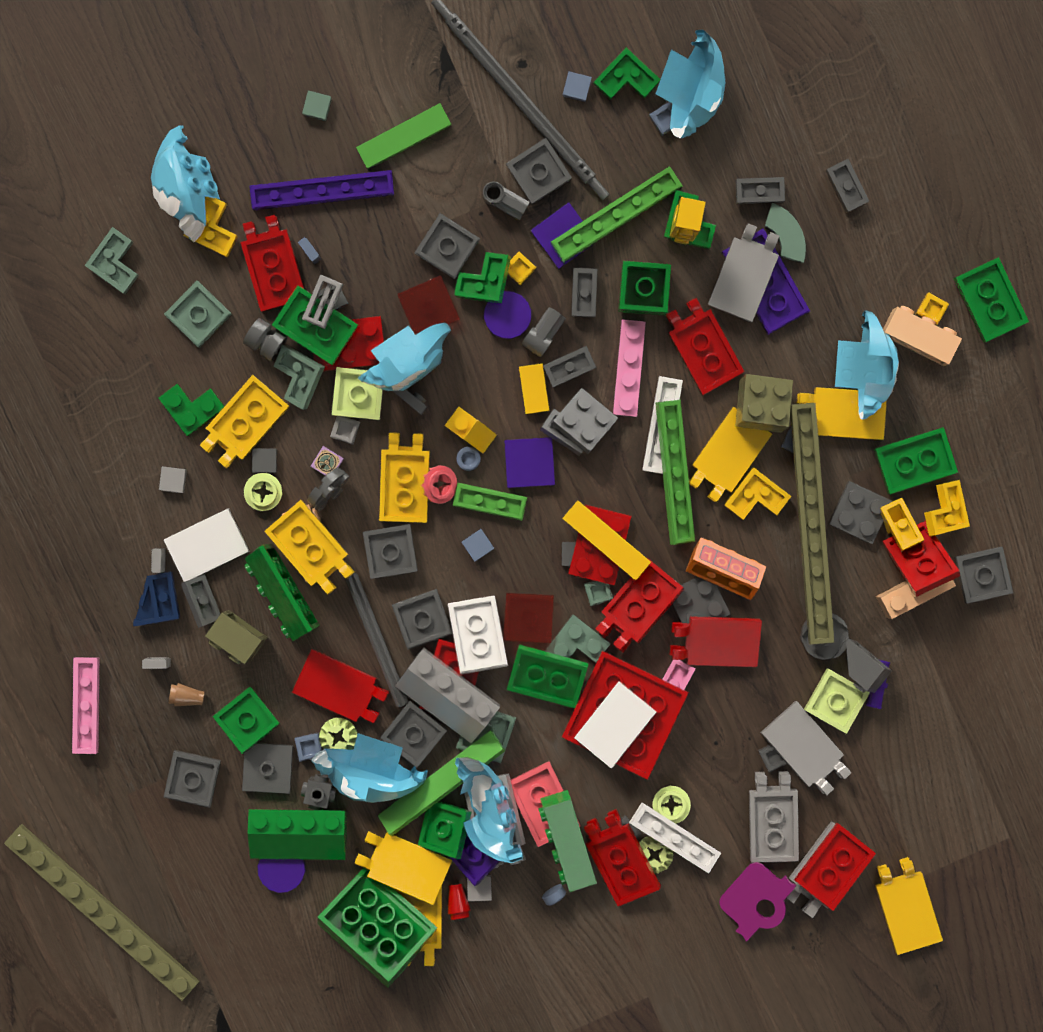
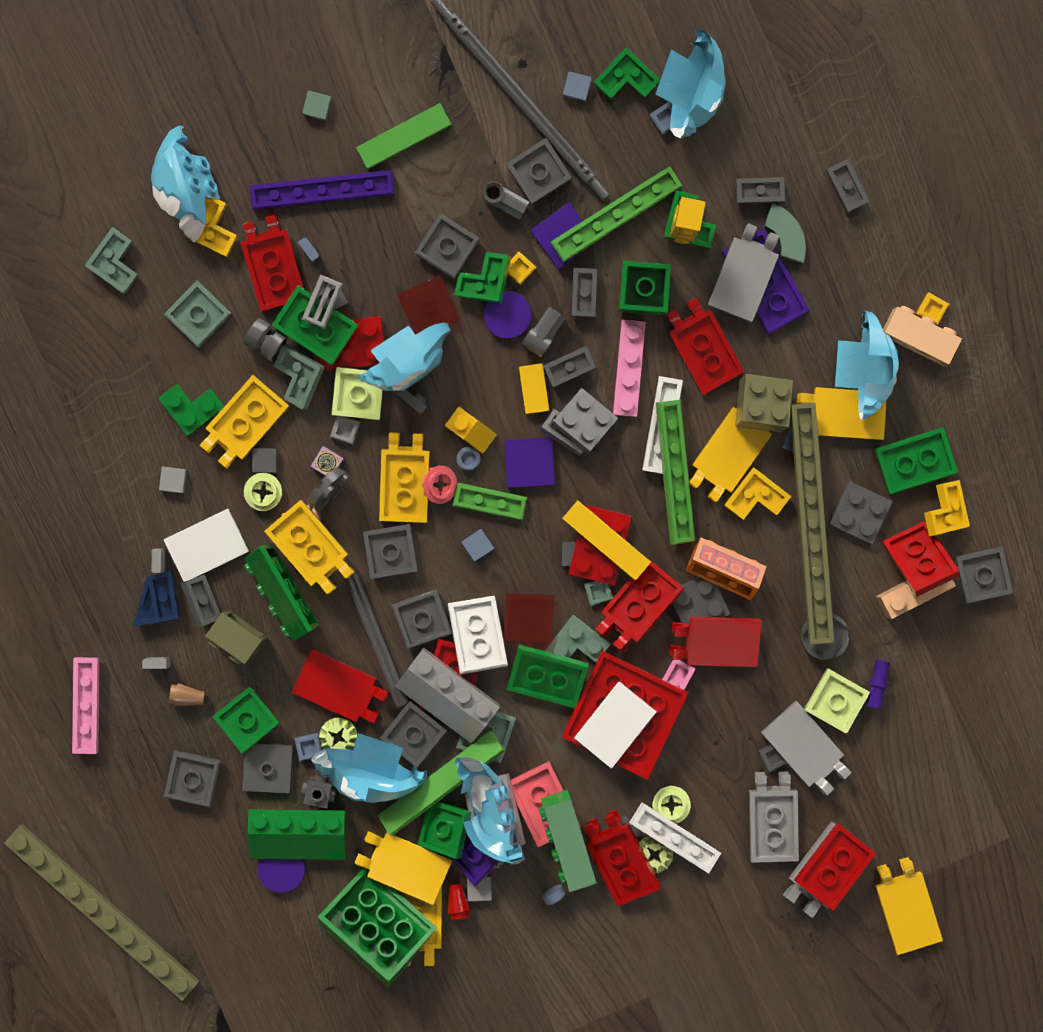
magenta piece [719,862,797,941] -> none
dark grey slope [846,639,892,693] -> none
yellow slope [880,498,924,552] -> none
green plate [954,257,1029,343] -> none

